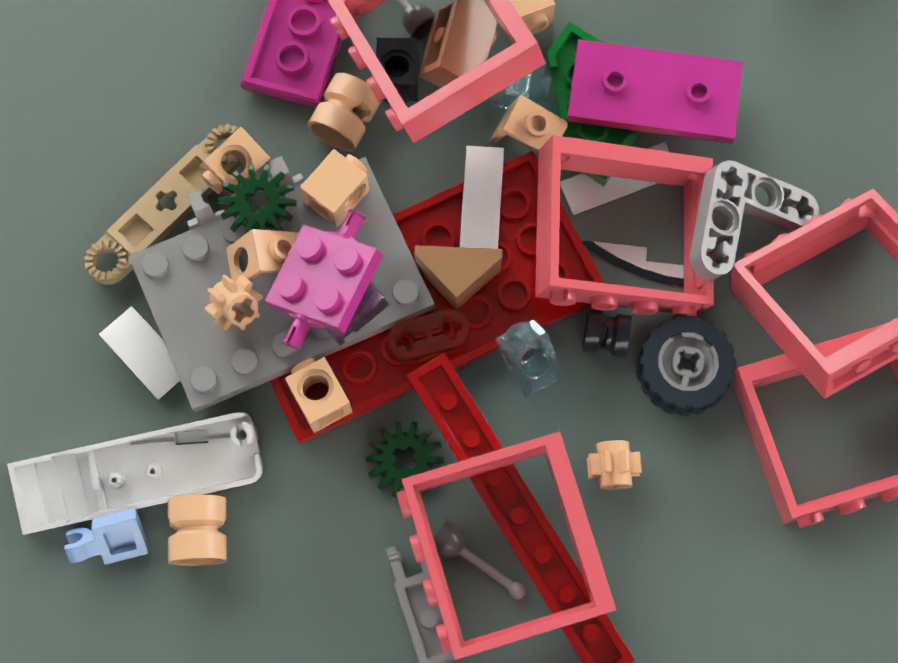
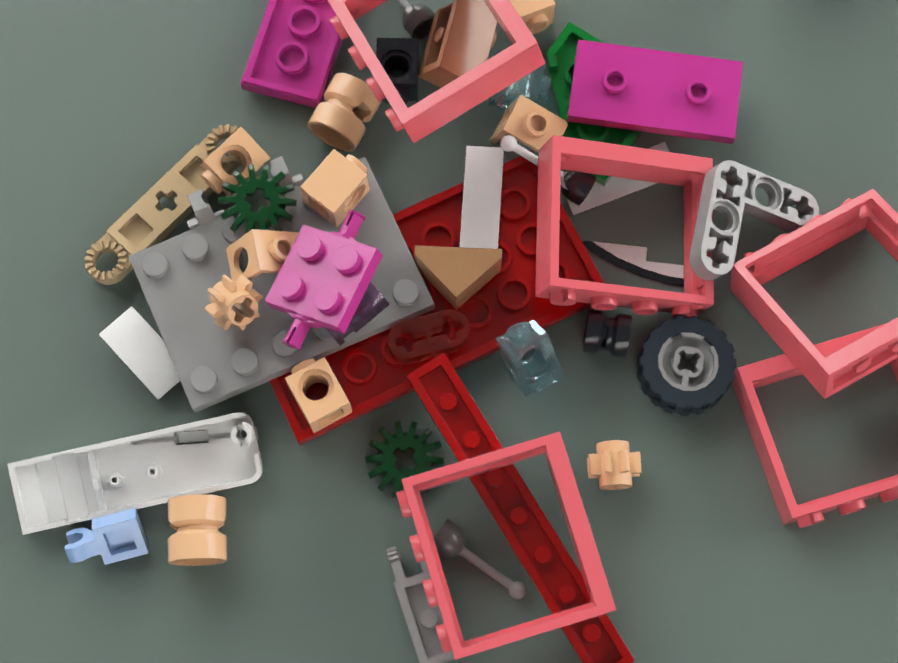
none -> black hinge [500,135,596,206]

